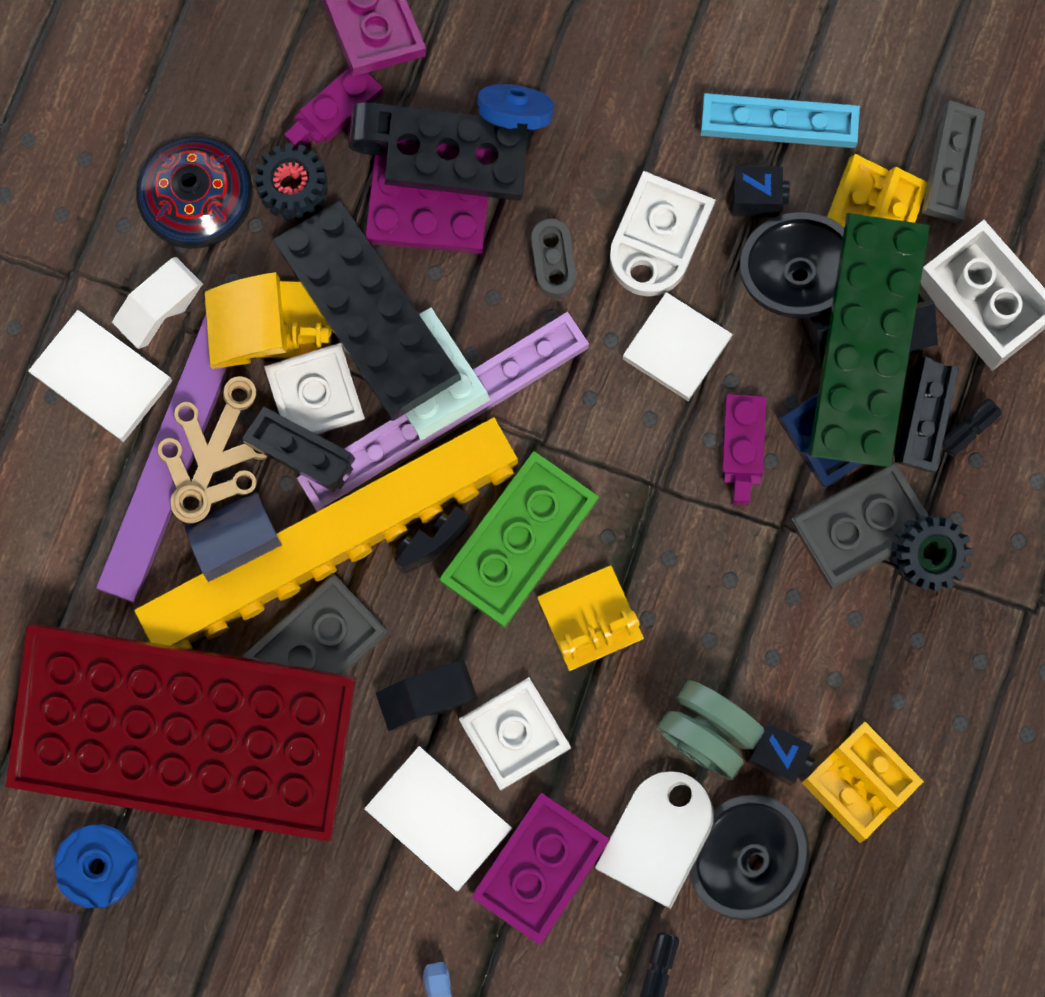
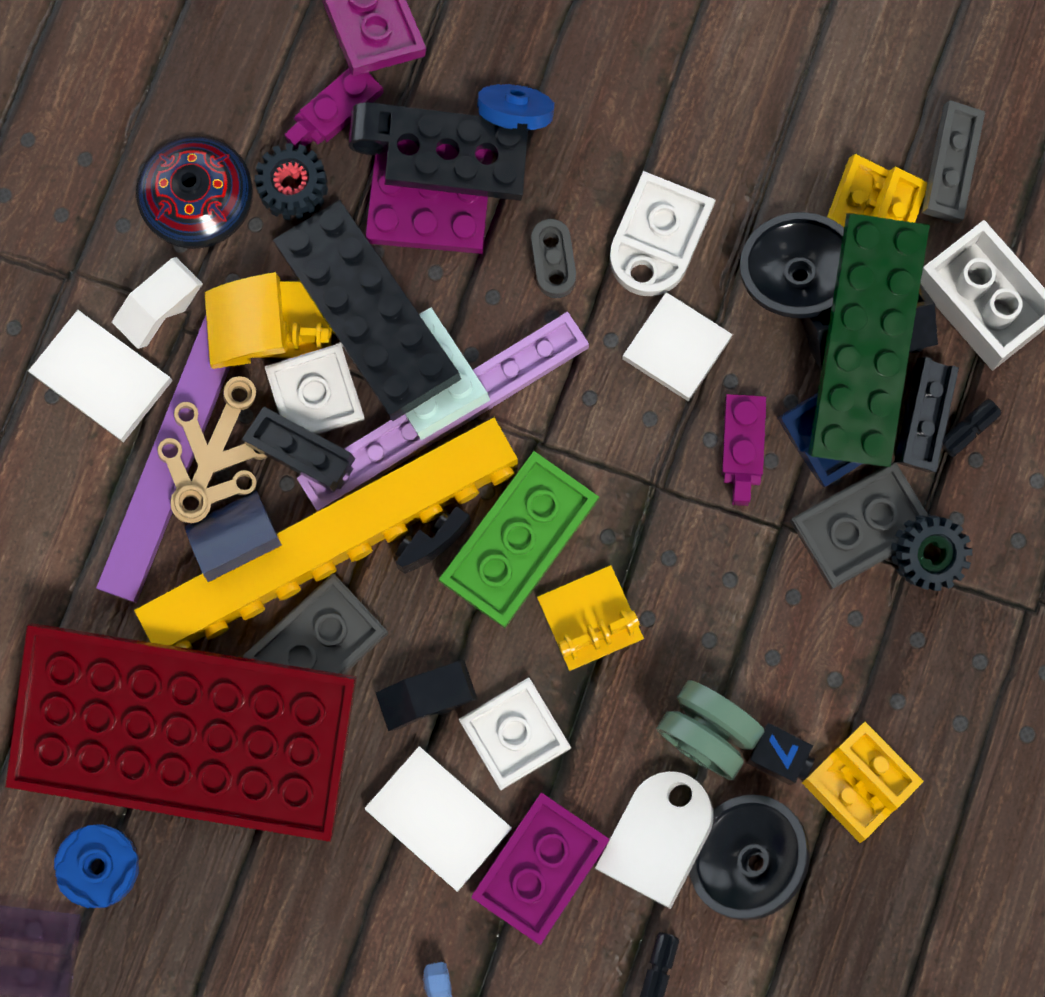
medium azure plate [701,93,860,148] -> none
black brick [732,166,790,217] -> none

